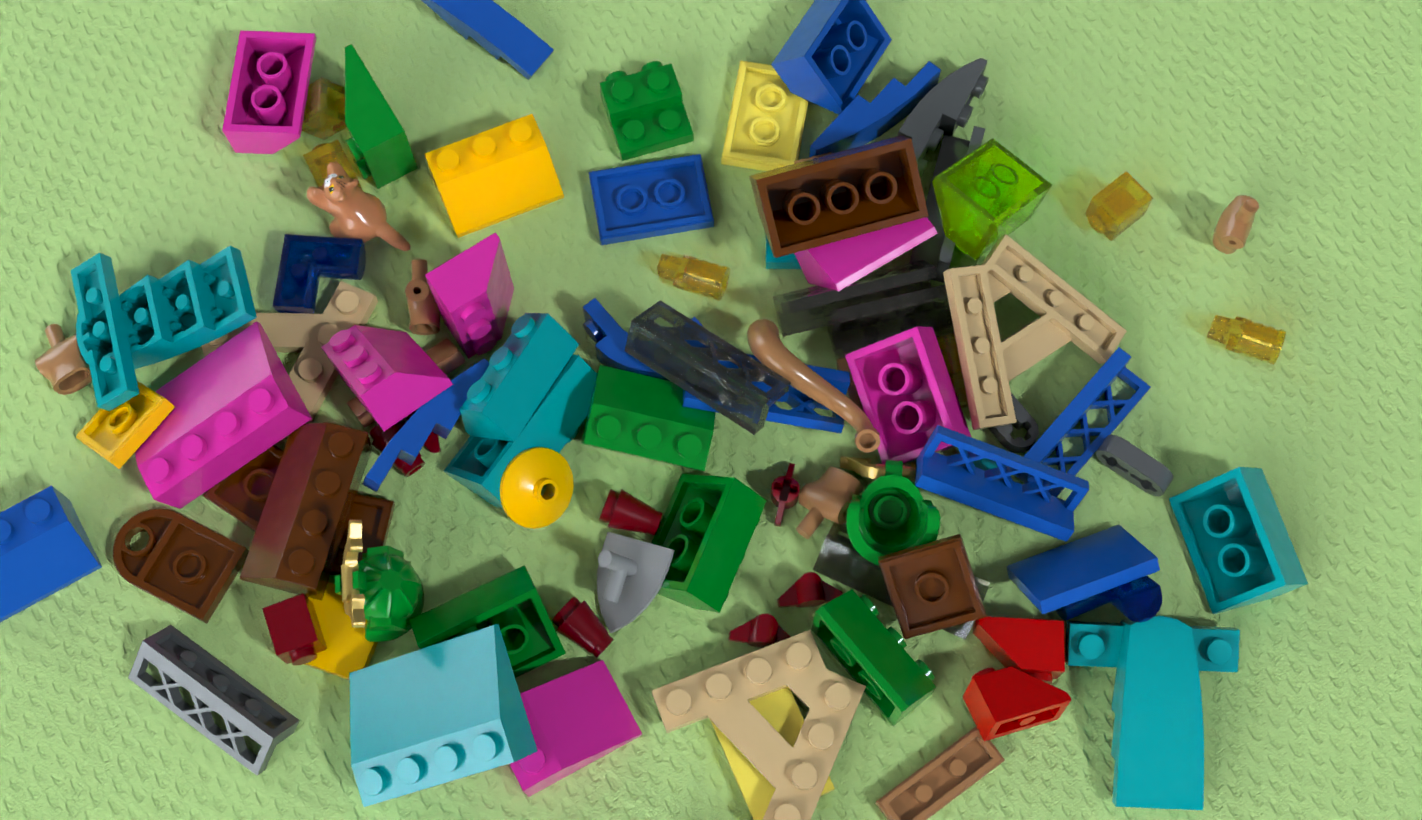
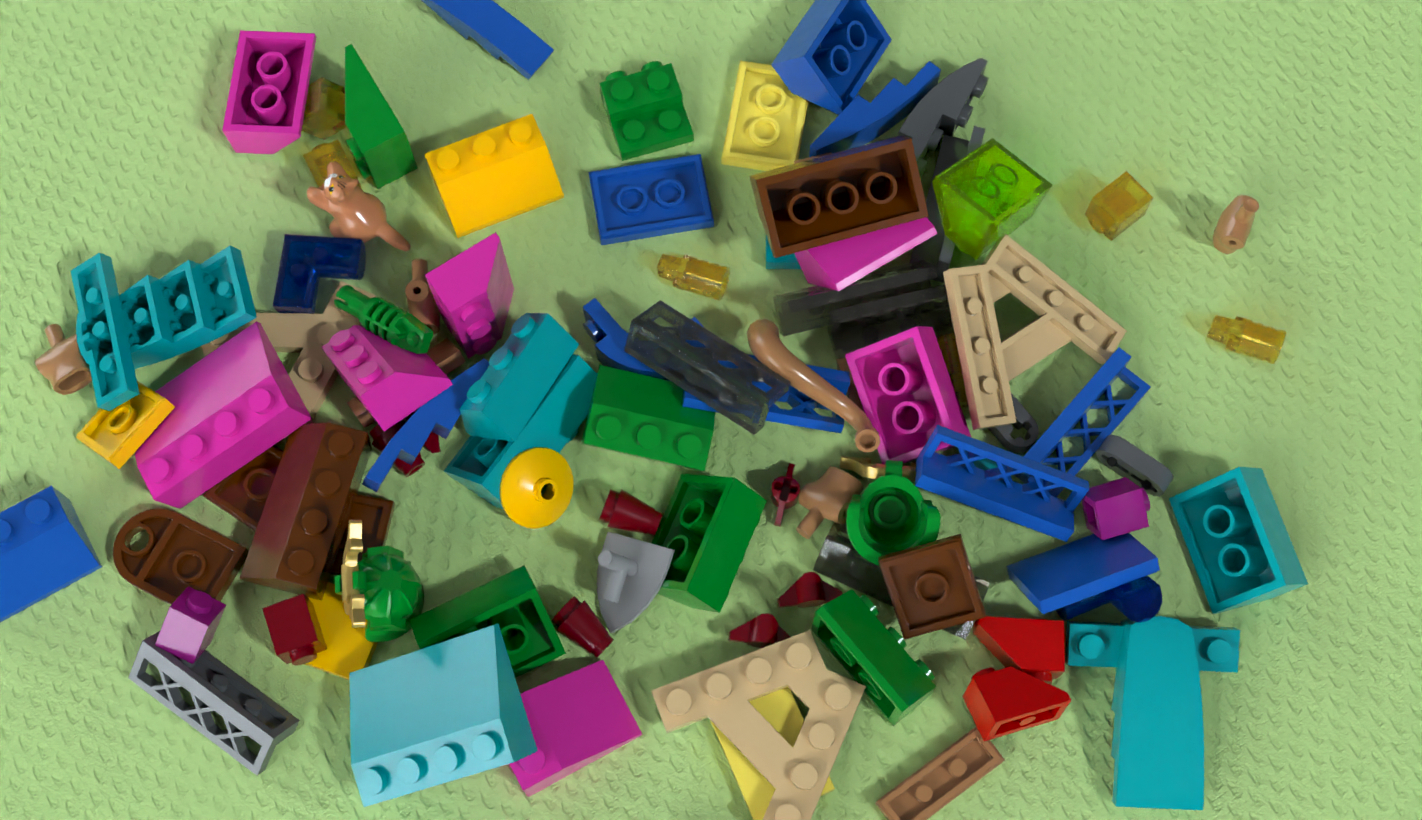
none -> brick [155,586,226,664]
none -> green hinge [334,285,434,354]
none -> magenta brick [1081,477,1150,540]

